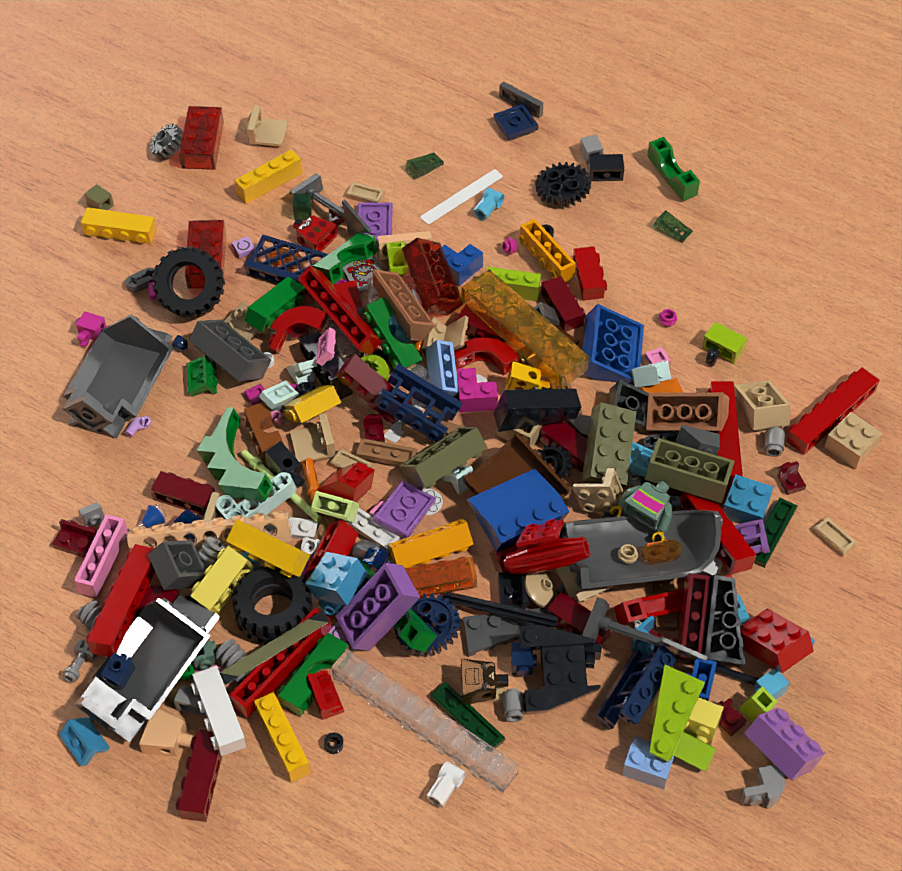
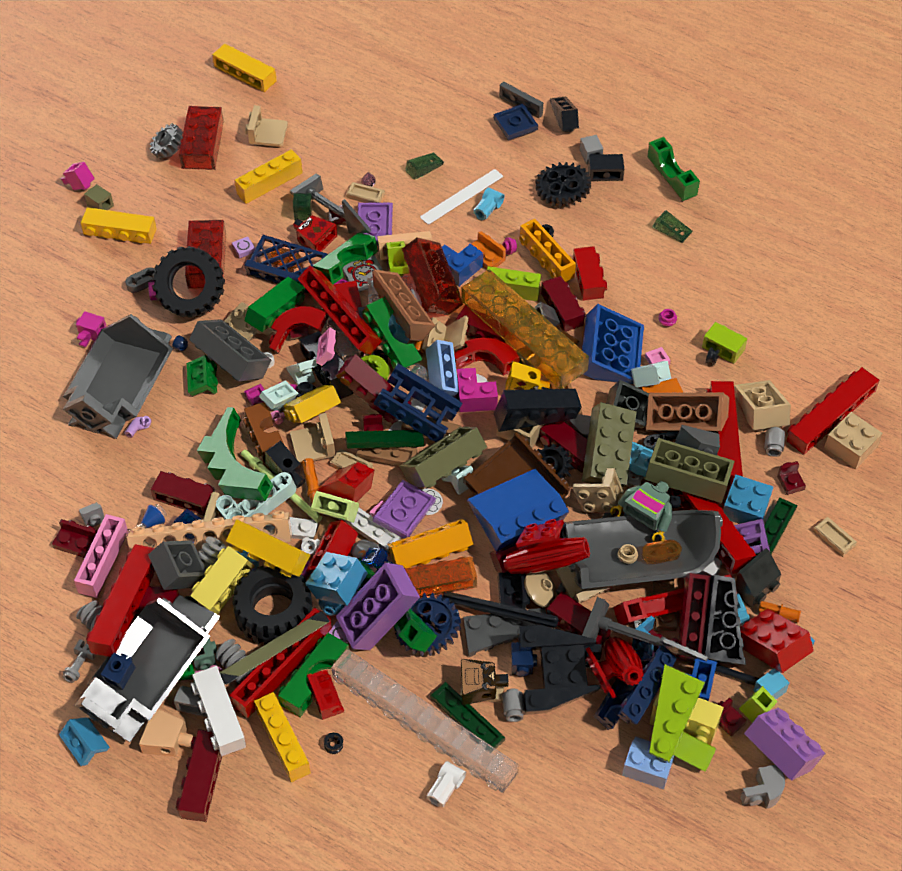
none -> dark pink brick [61,161,95,190]
none -> yellow brick [212,43,277,93]
none -> dark green tile [345,430,424,449]
none -> hinge [361,172,376,187]
none -> orange bracket [472,231,506,269]
none -> black slope [550,96,579,132]
none -> red plate [586,636,644,699]
none -> pearl dark grey slope [735,548,781,608]
none -> orange axle [759,601,801,623]

